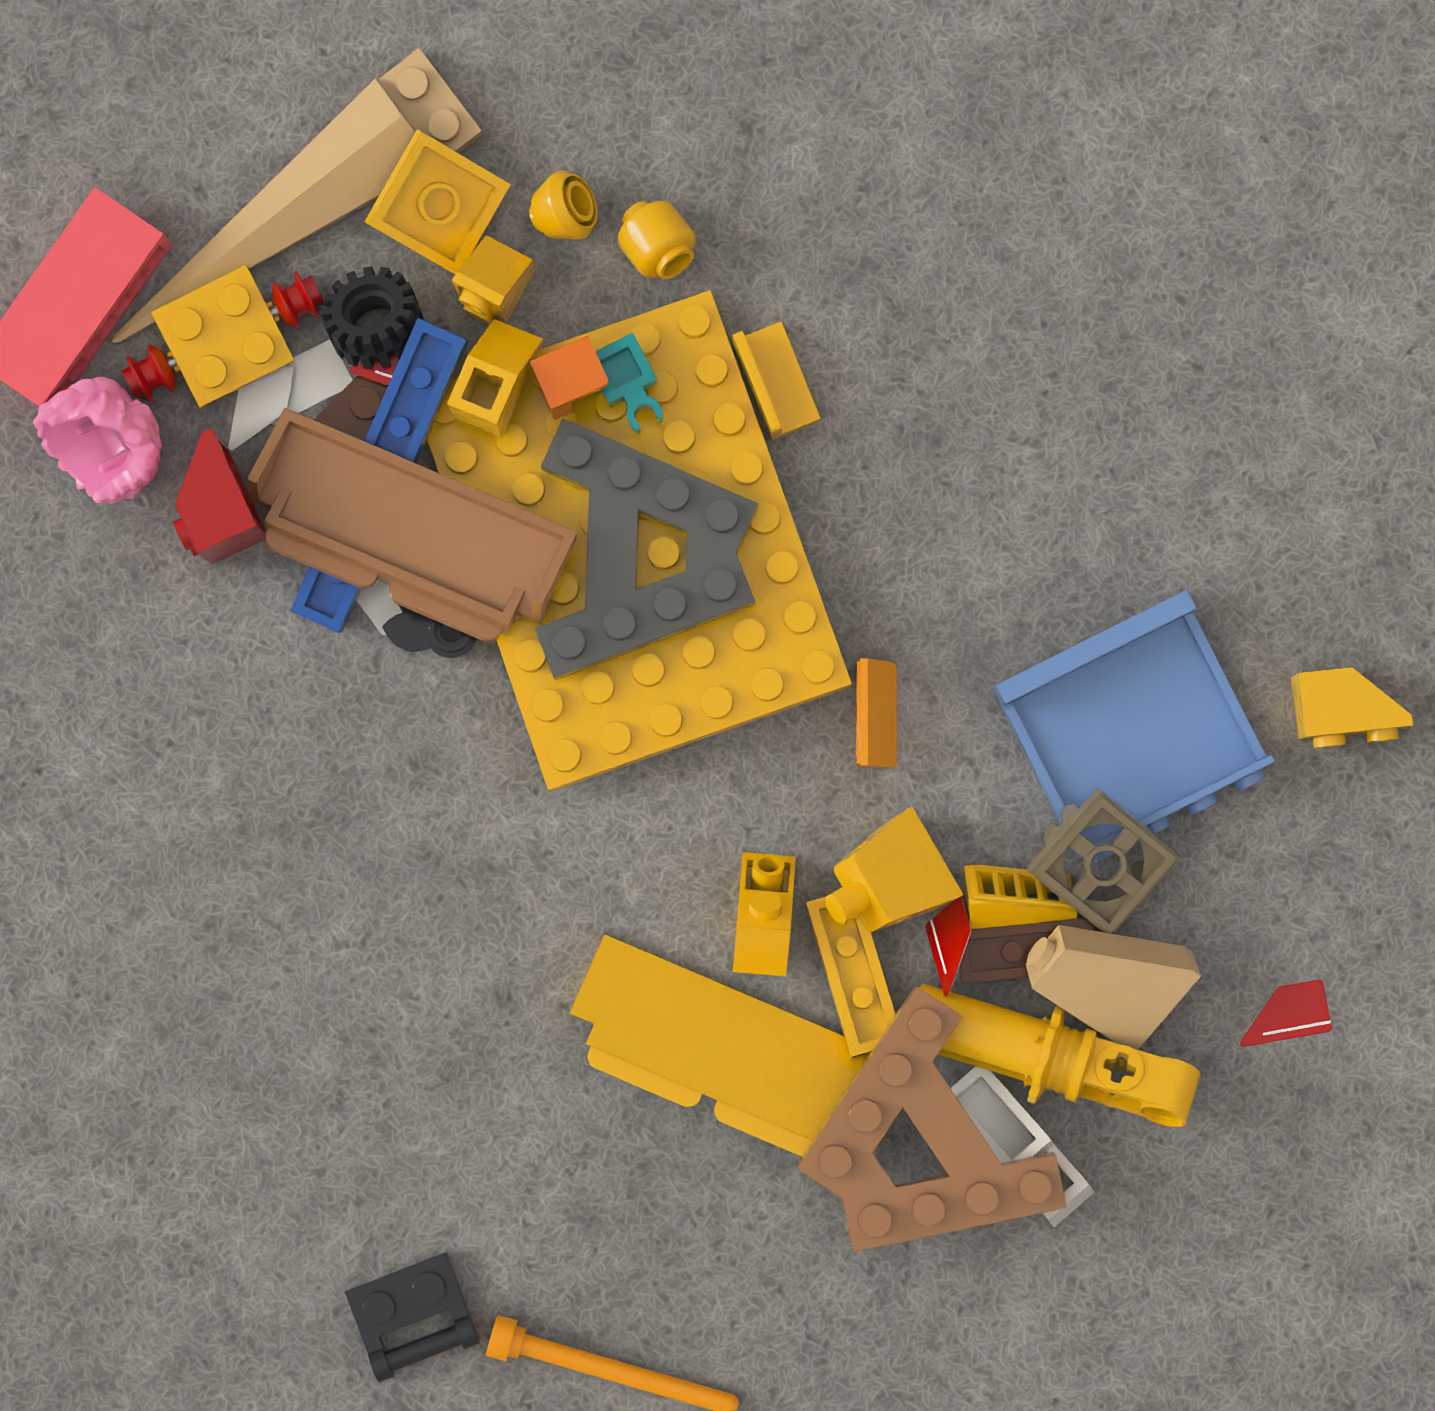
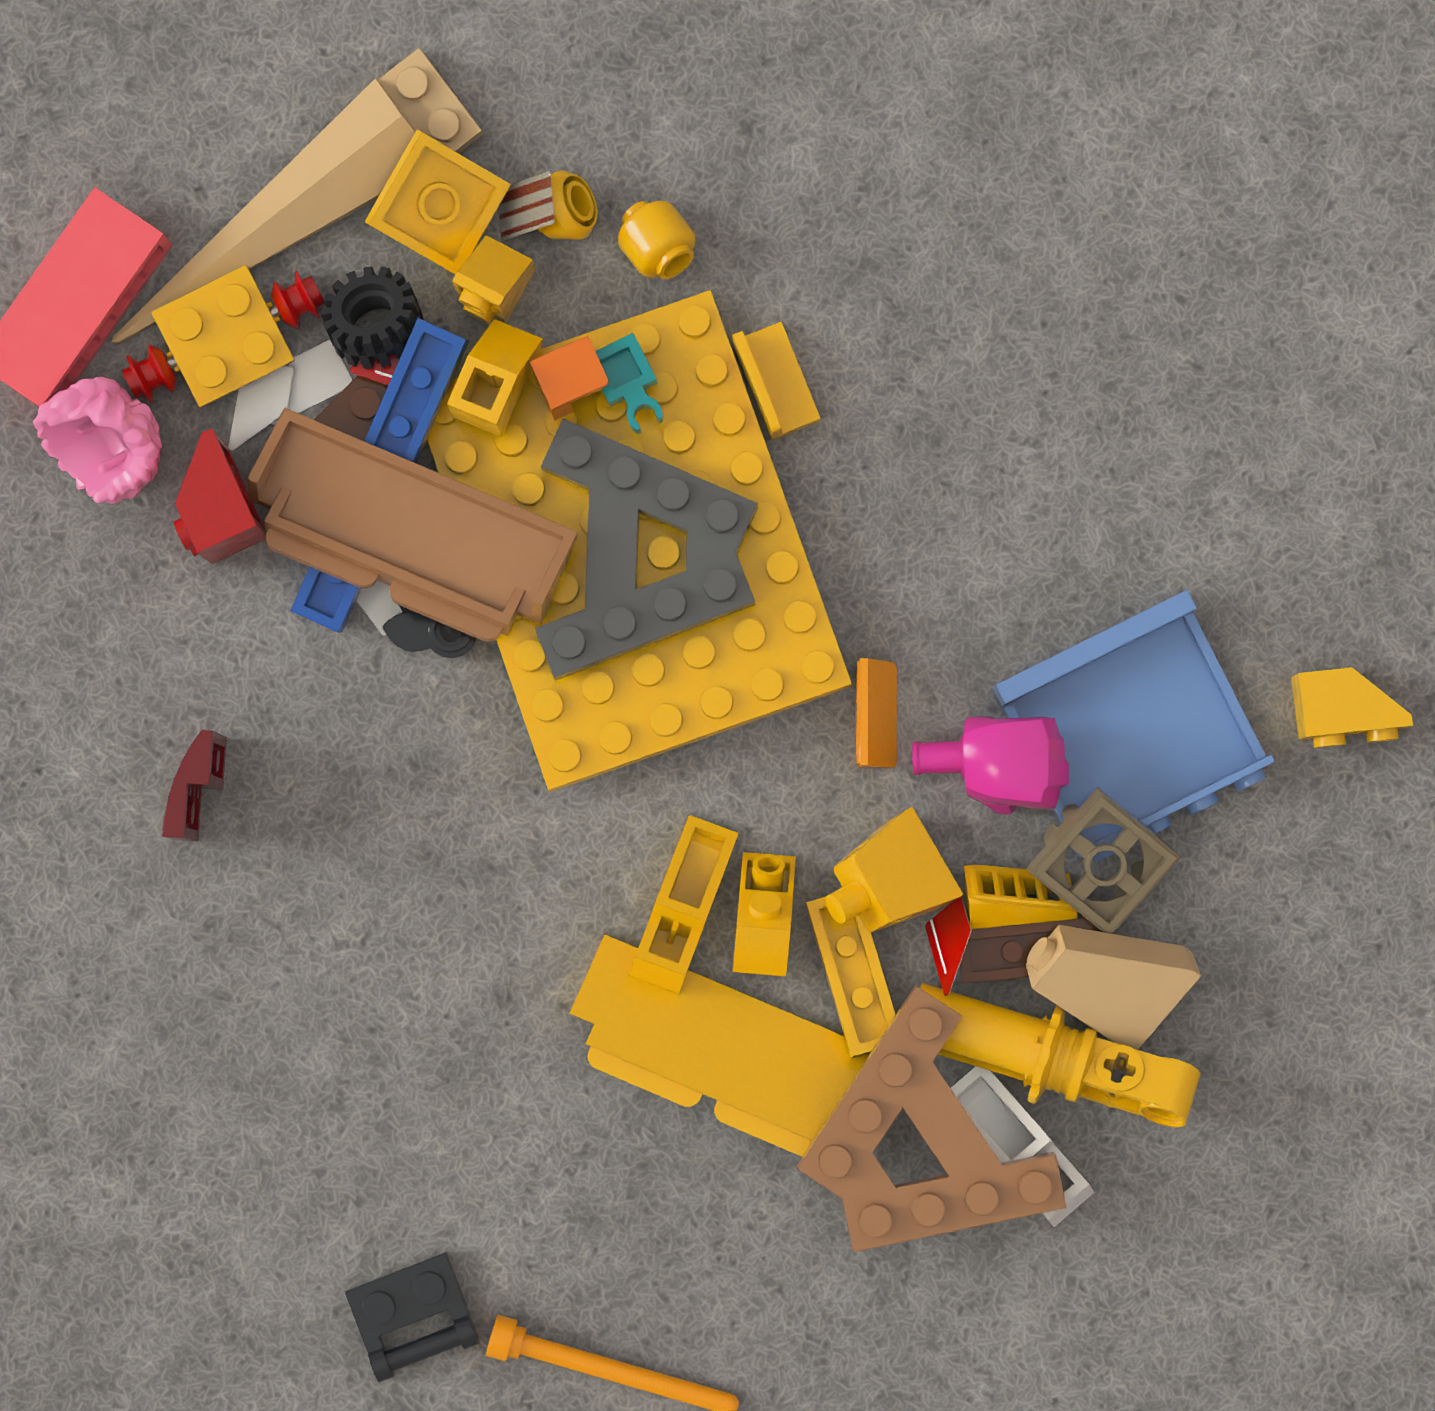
red sticker [1240,979,1332,1047] -> none
none -> dark red slope [162,730,227,842]
none -> clear smoke sticker [498,171,554,241]
none -> yellow slope [629,815,739,994]
none -> dark pink piece [912,716,1069,815]

